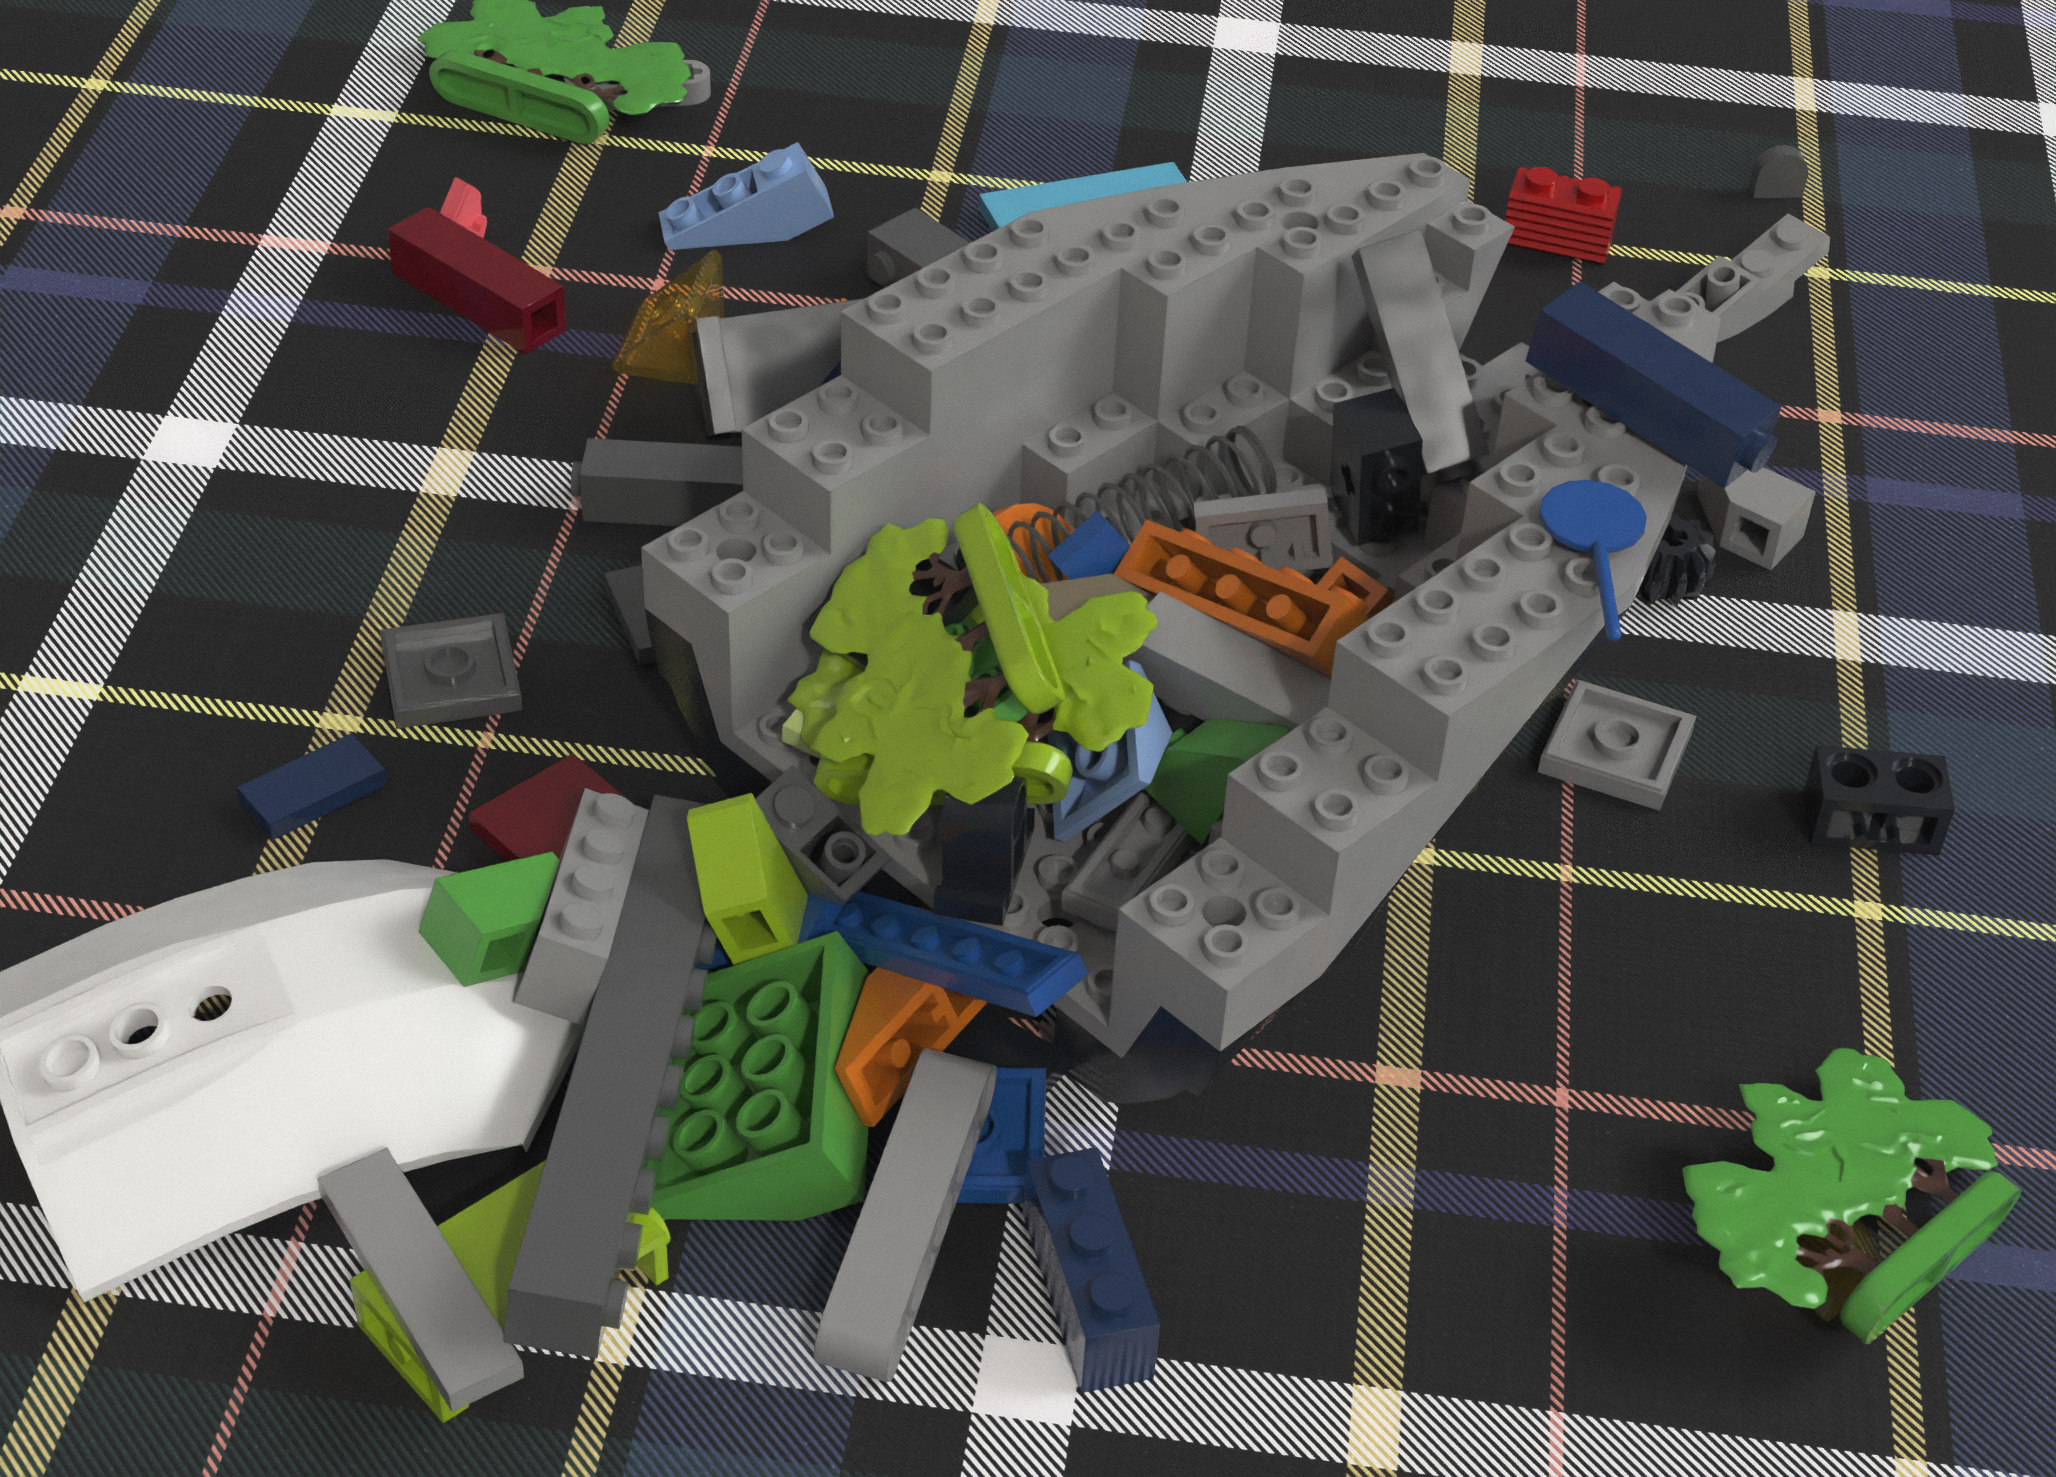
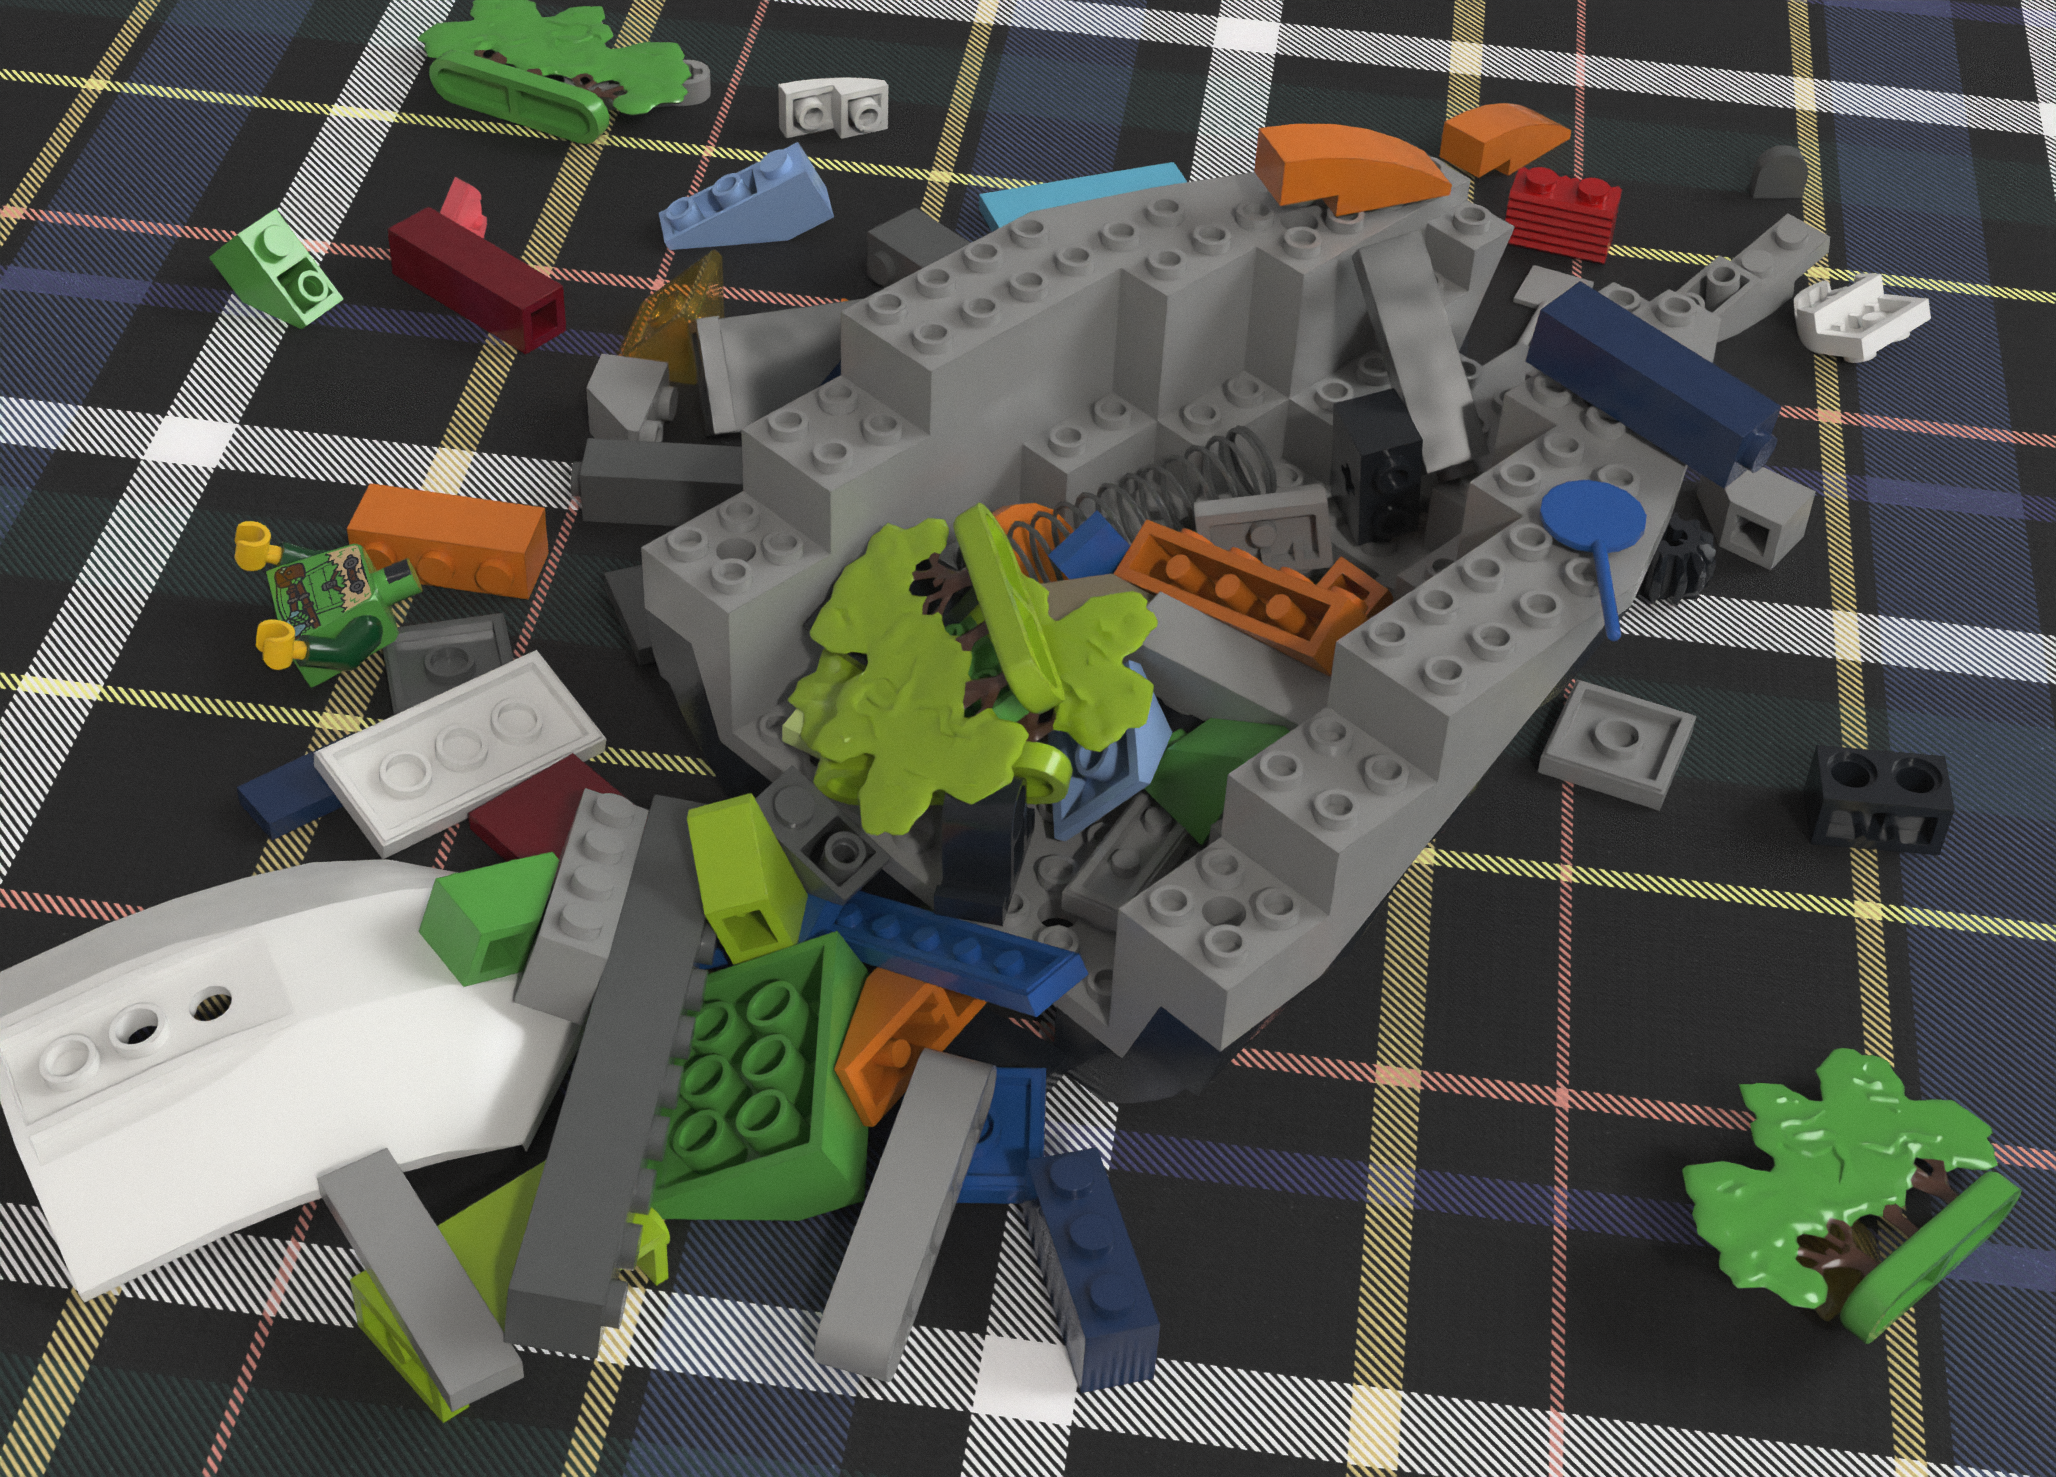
none -> bright green slope [209,209,343,329]
none -> torso [234,521,423,688]
none -> white tile [314,650,606,859]
none -> orange brick [347,483,549,600]
none -> light grey slope [586,354,678,442]
none -> white slope [778,78,888,139]
none -> orange slope [1254,124,1452,217]
none -> orange slope [1439,103,1572,178]
none -> light grey piece [1513,265,1594,345]
none -> white slope [1794,273,1931,363]

